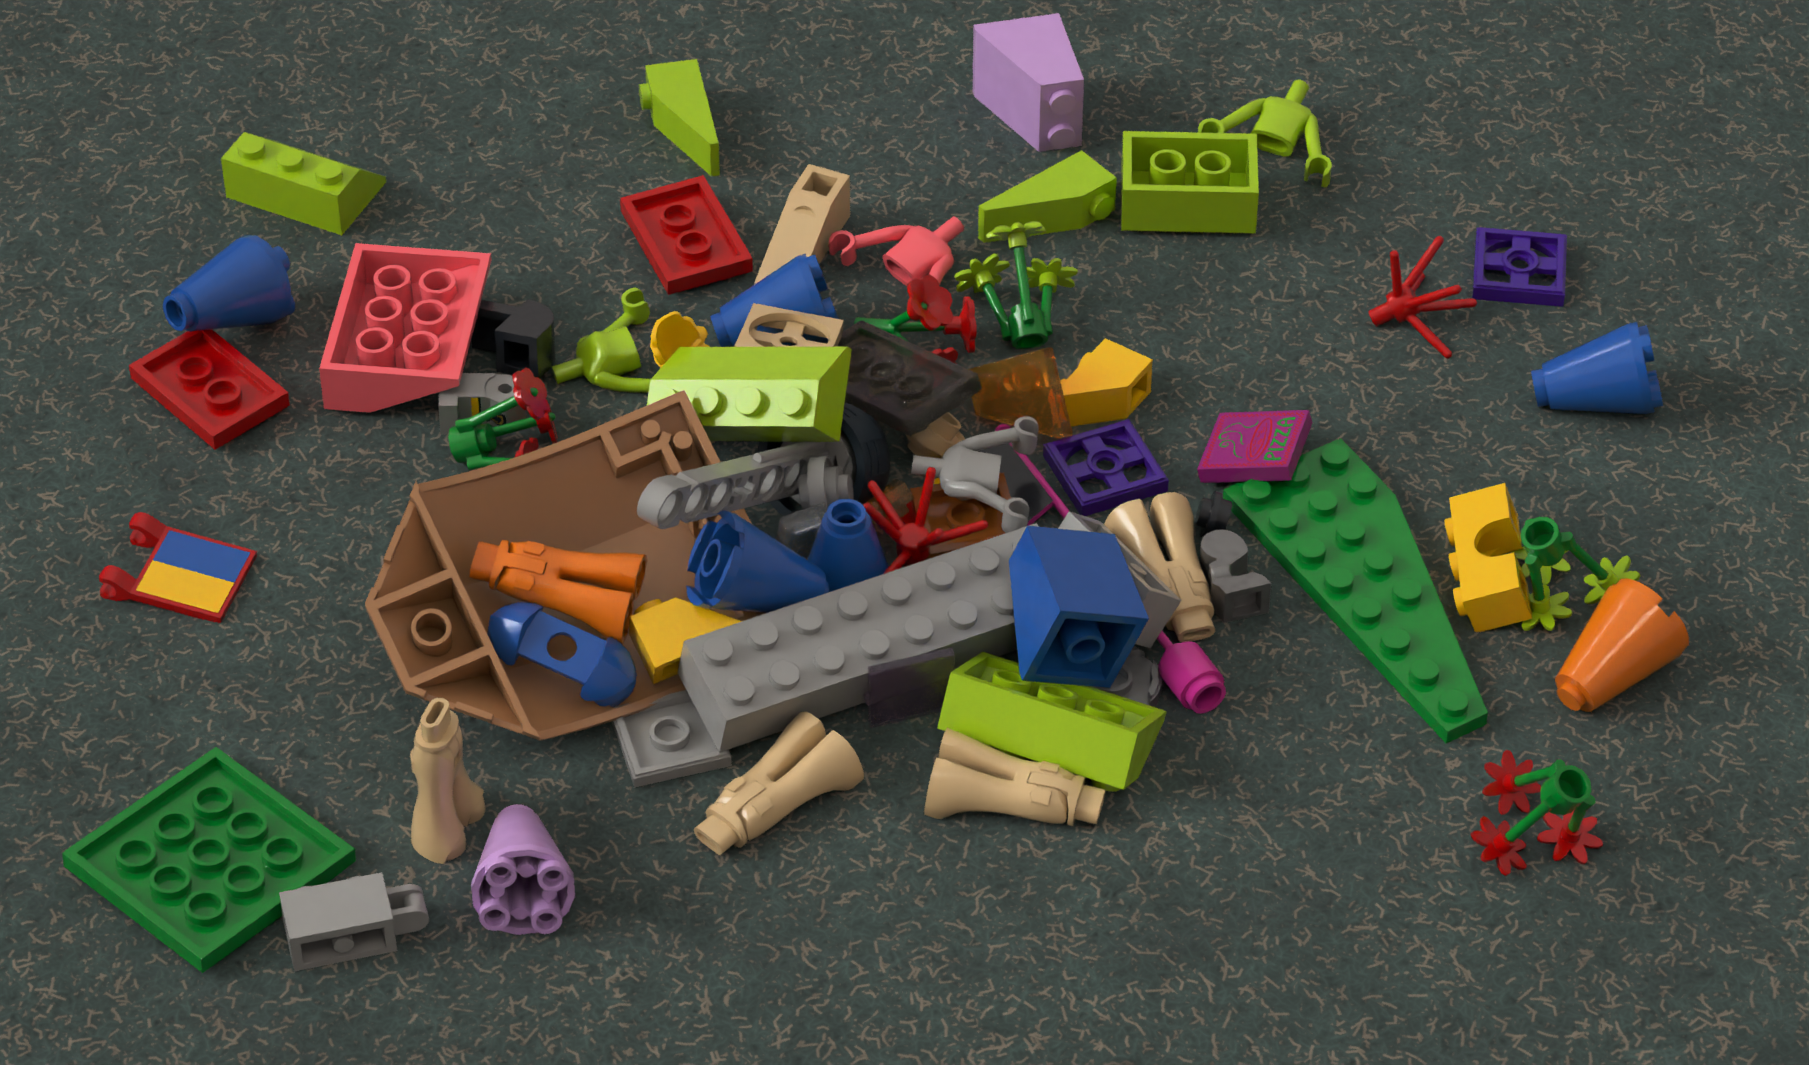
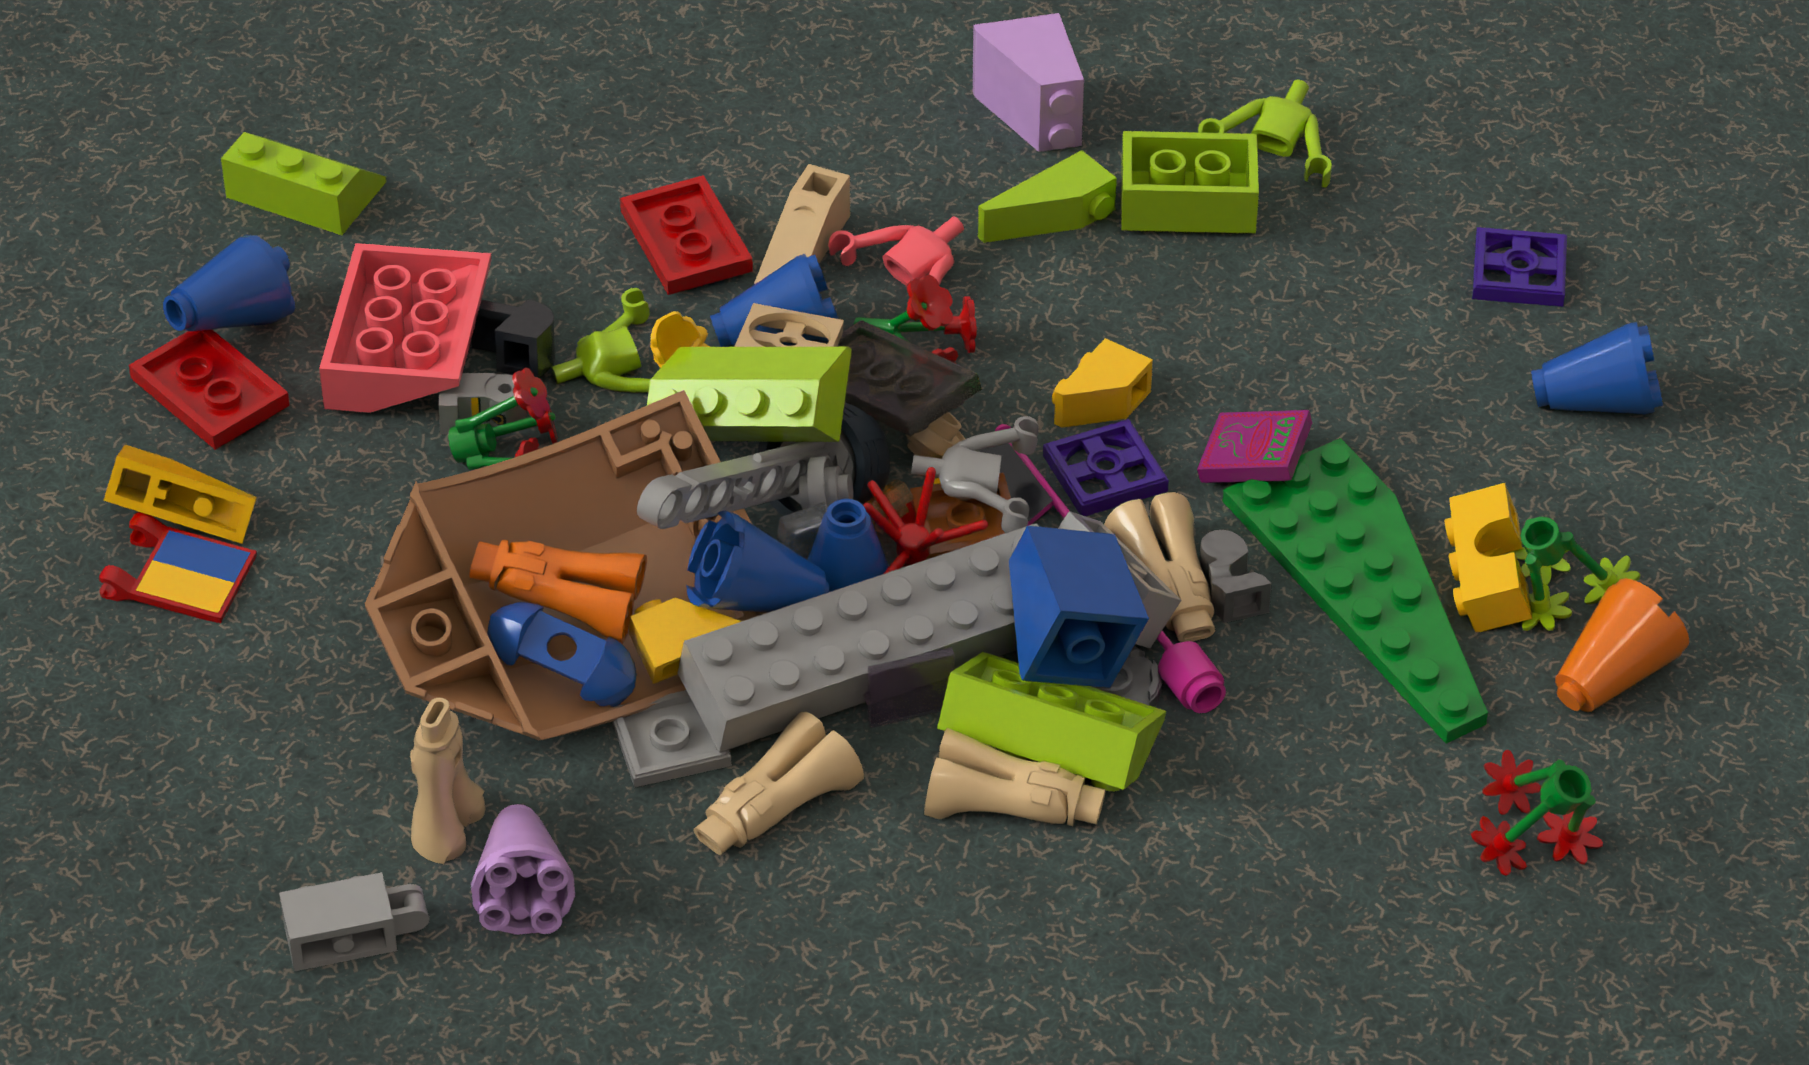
green plate [62,747,356,973] -> none
lime slope [639,59,720,176] -> none
plant [954,221,1078,349] -> none
clear orange wing [965,347,1073,438] -> none
black plate [1194,491,1232,537] -> none
red plant [1368,236,1477,358] -> none
none -> yellow slope [103,445,257,544]

